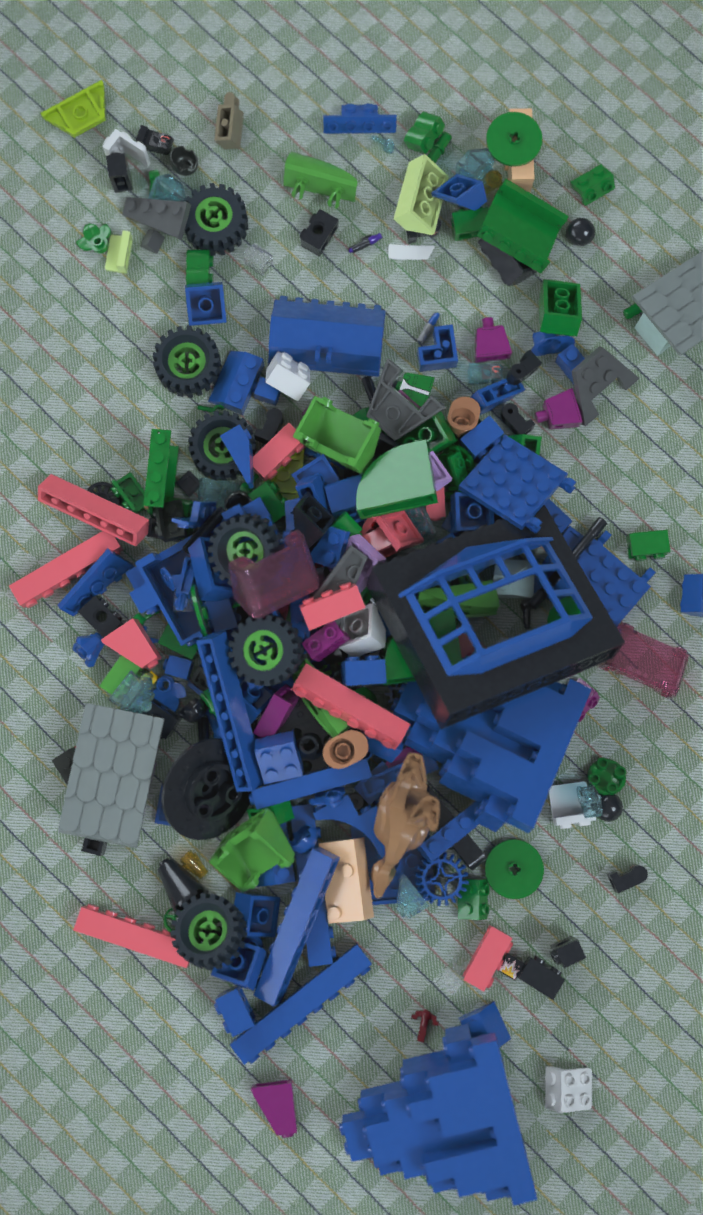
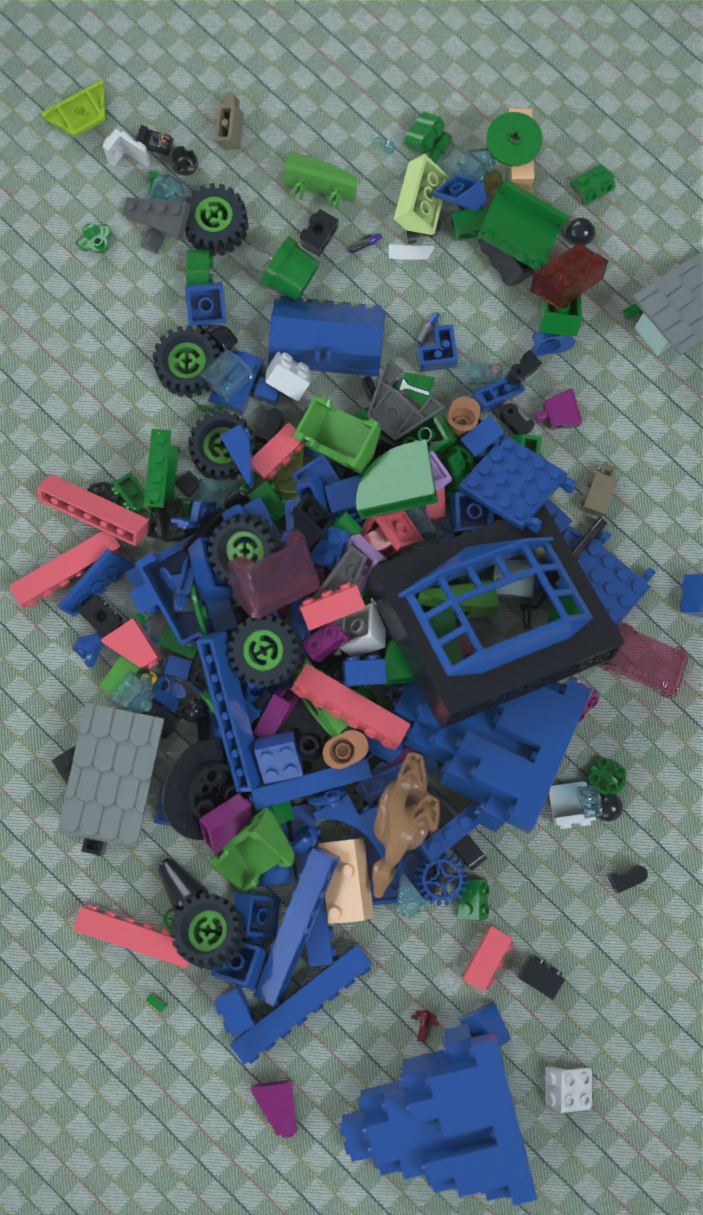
yellowish green panel [105,231,133,274] -> none
black brick [106,153,133,193] -> none
clear yellow cone [180,850,208,879] -> none
blue bracket [323,103,397,134] -> none
magenta torso [475,317,512,363] -> none
green piece [485,839,544,899] -> none
tile [499,953,525,981] -> none
black brick [550,936,586,968] -> none
blue brick [555,344,585,385] -> none
dark grey wing [572,346,640,427] -> none
green brick [626,530,671,561] -> none
none -> green tile [146,991,168,1012]
none -> black piece [197,325,238,359]
none -> magenta slope [199,794,252,855]
none -> clear light blue slope [200,349,254,402]
none -> green piece [260,236,320,301]
none -> clear red brick [530,243,609,309]
none -> dark tan brick [580,461,618,518]

